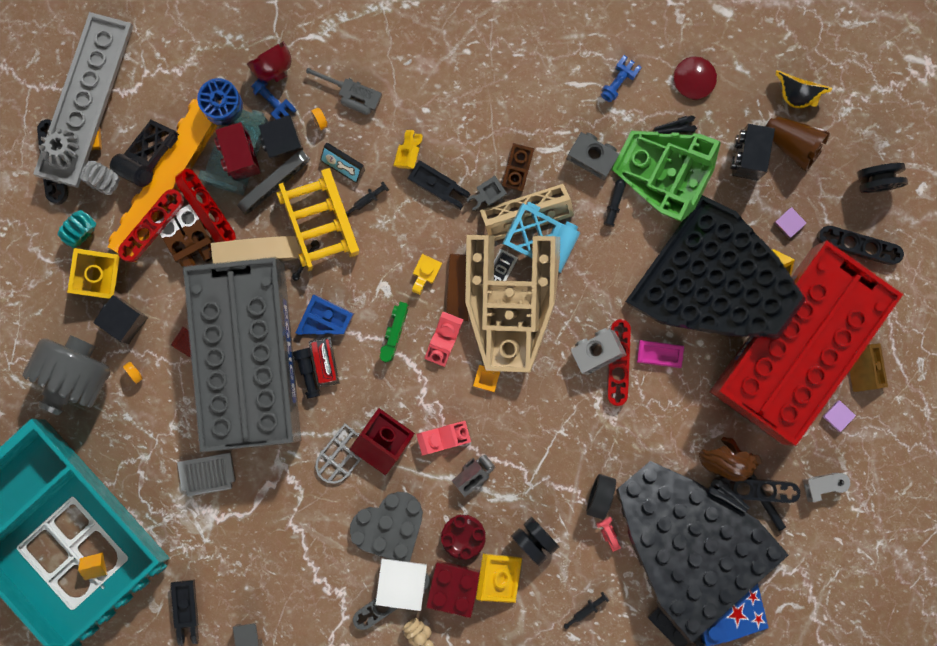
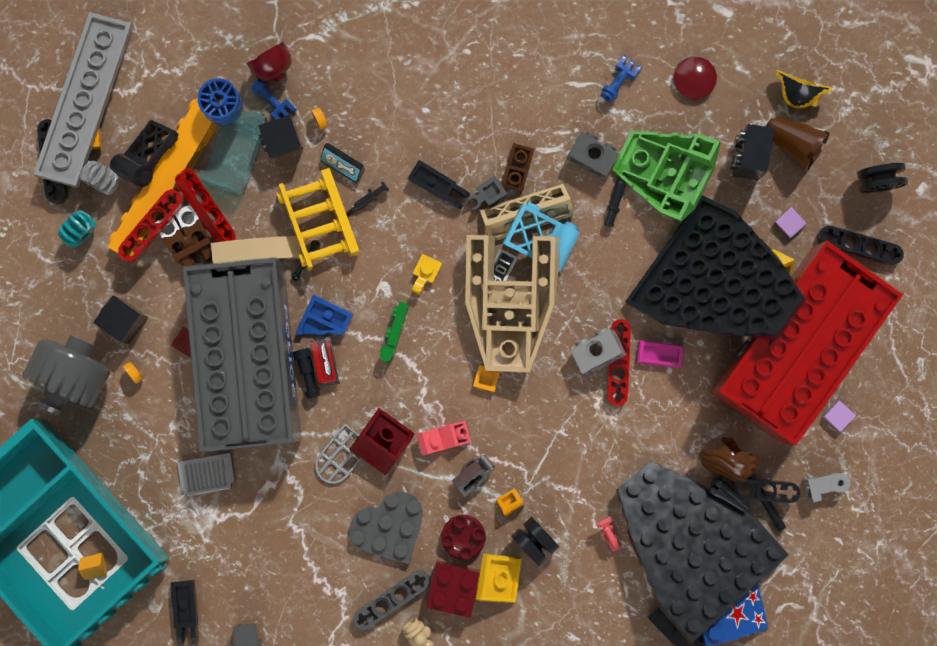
light grey gear [39,128,79,167] -> none
yellow slope [67,248,120,299] -> none
dark red brick [214,122,261,181] -> none
dark grey beam [238,150,310,215] -> none
dark grey piece [306,68,382,115] -> none
white tile [376,558,427,611] -> none
yellow plate [393,130,423,169] -> none
coral slope [424,312,463,367] -> none
reddish brown tile [446,254,469,322] -> none
black piece [564,592,610,629] -> none
black tyre [586,474,616,520] -> none
black piece [654,115,697,134] -> none
pearl gold panel [850,343,888,392] -> none
none -> light orange slope [496,488,525,517]

